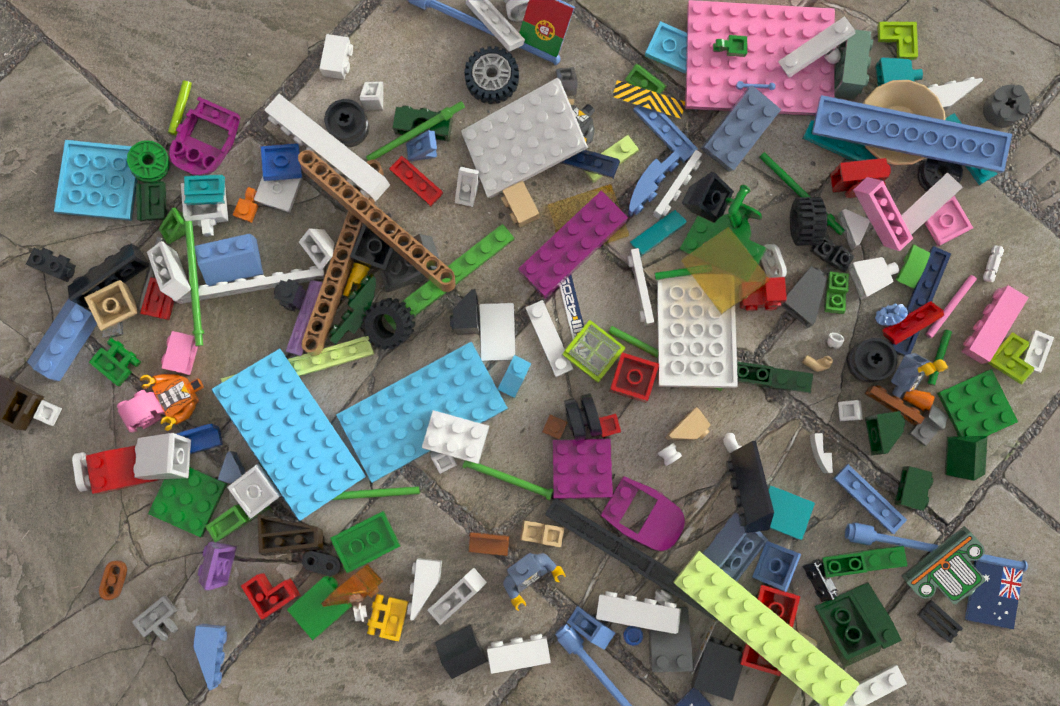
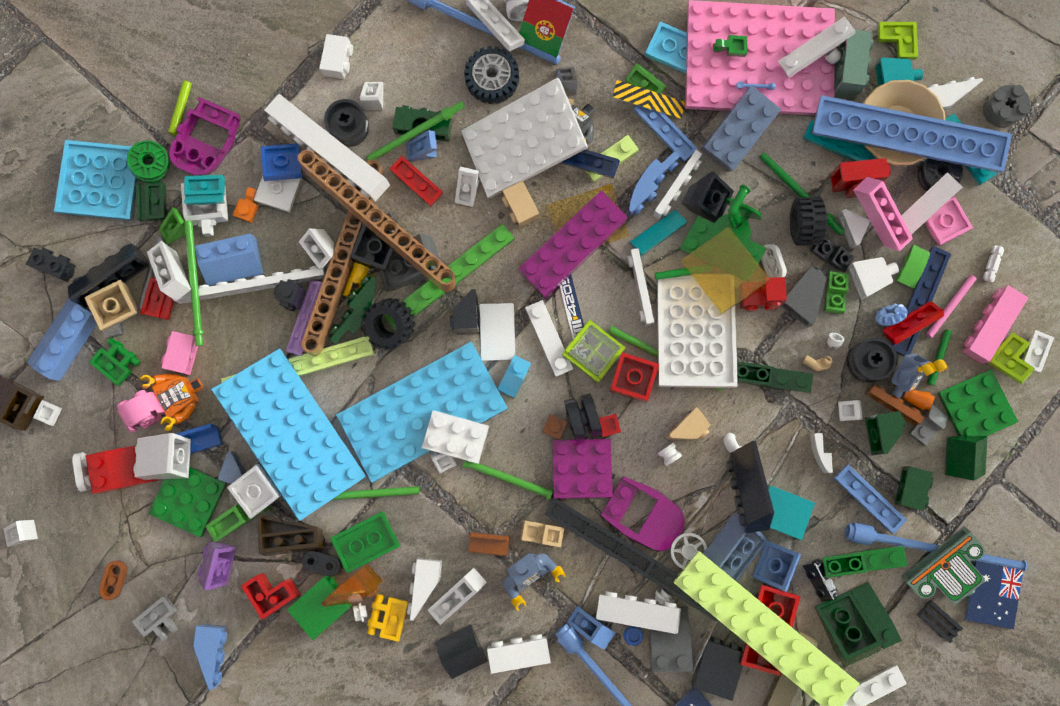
none -> white slope [3,520,38,547]
none -> white wheel [670,533,707,569]

